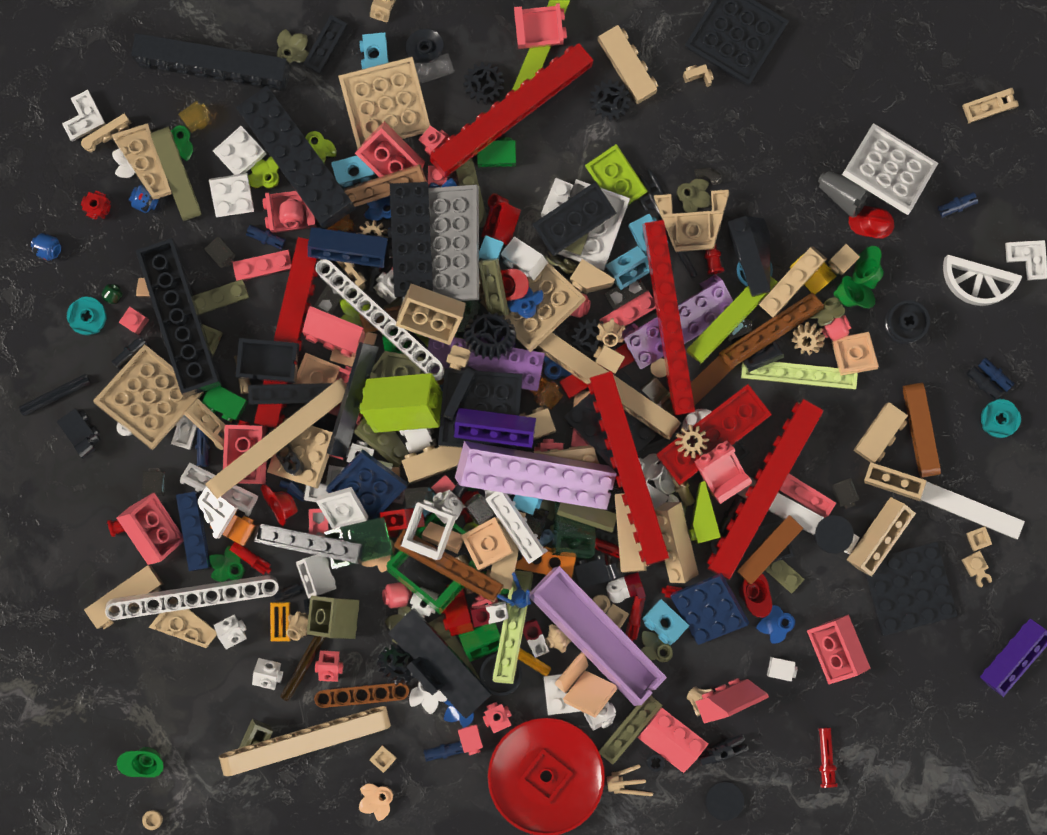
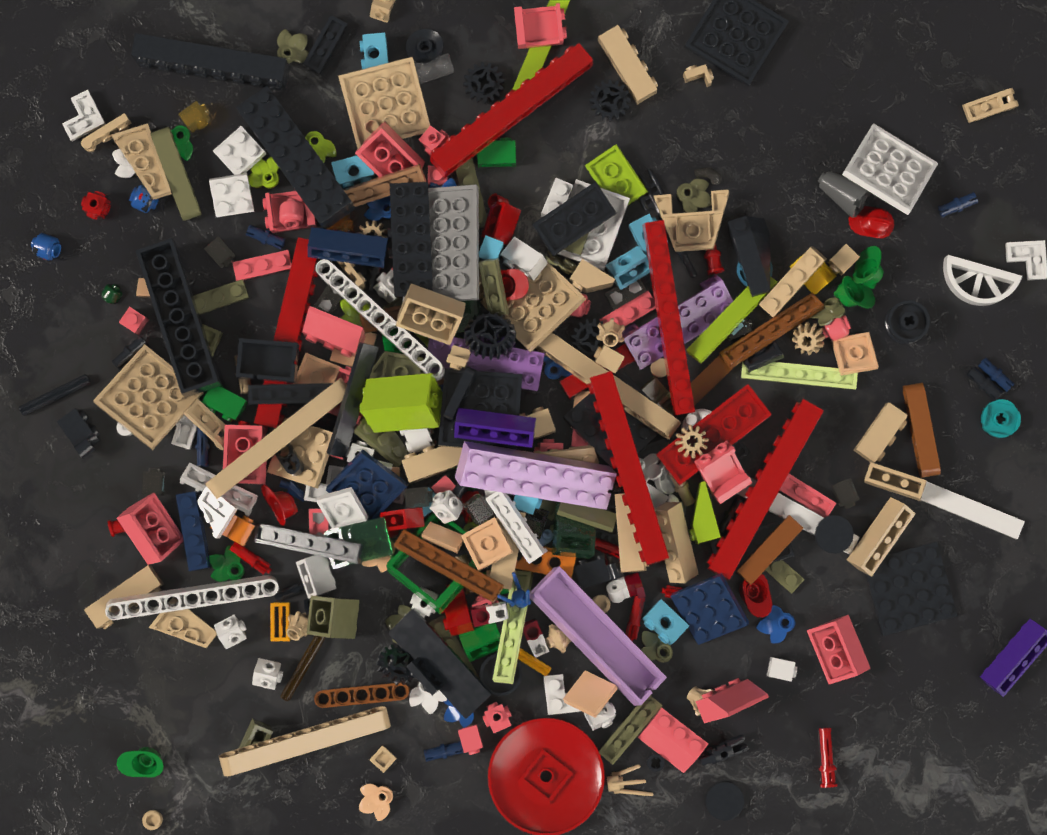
teal plate [67,297,106,335] -> none
coral brick [315,651,343,682] -> none
coral head [382,582,412,609] -> none
white window [401,499,457,560] -> none
blue plate [507,287,544,318] -> none
clear orange brick [529,376,563,410] -> none
light nougat slope [555,652,588,693] -> none
tan tile [606,604,629,628] -> none
tan plate [961,551,992,587] -> none
tan tile [966,527,992,551] -> none

